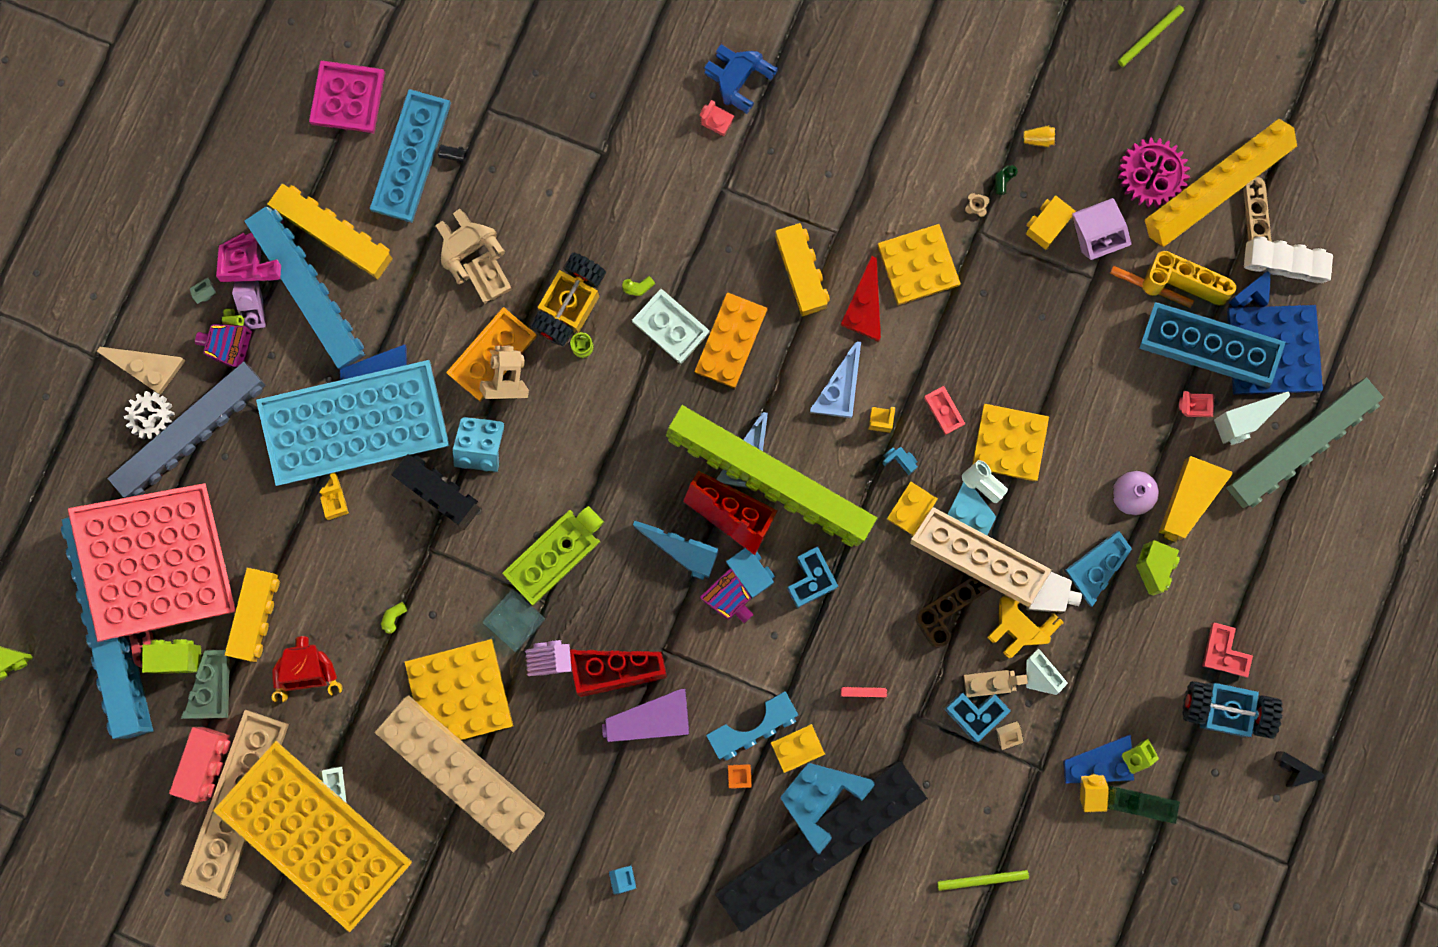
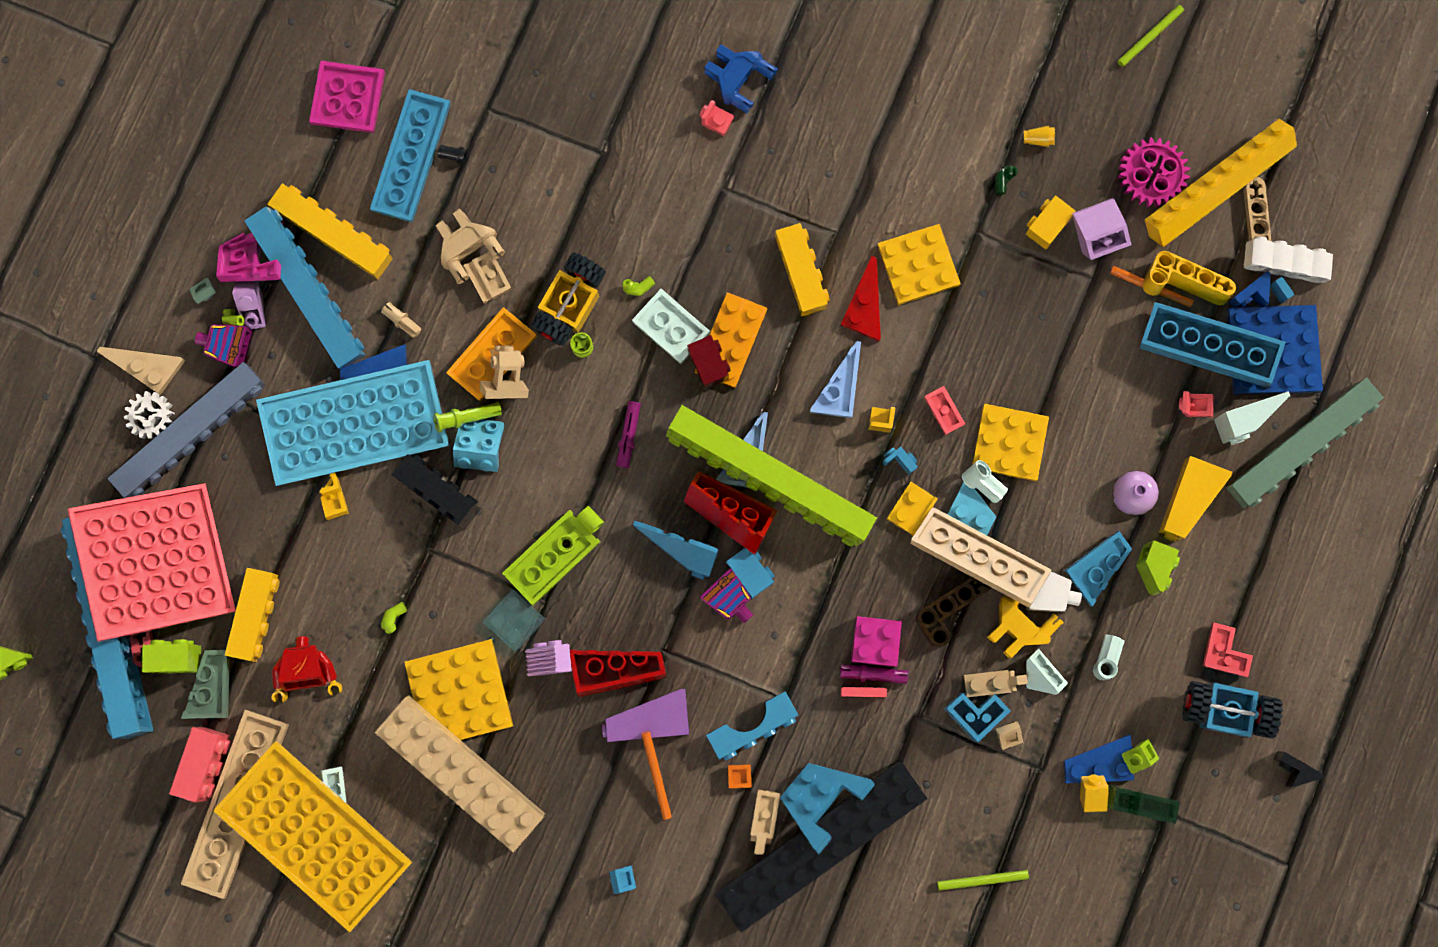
yellow plate [771,724,825,773] -> none
dark azure brick [787,547,838,609] -> none
tan plate [965,193,989,217] -> none
none -> tan axle [381,302,421,338]
none -> lime pin [433,402,502,433]
none -> magenta pin [615,401,641,469]
none -> orange bar [641,731,672,820]
none -> dark red brick [687,335,731,389]
none -> tan hinge [750,790,780,855]
none -> magenta pin [840,664,908,684]
none -> dark pink brick [851,616,902,667]
none -> light aqua piece [1093,634,1125,681]
none -> dark azure tile [1270,277,1294,304]

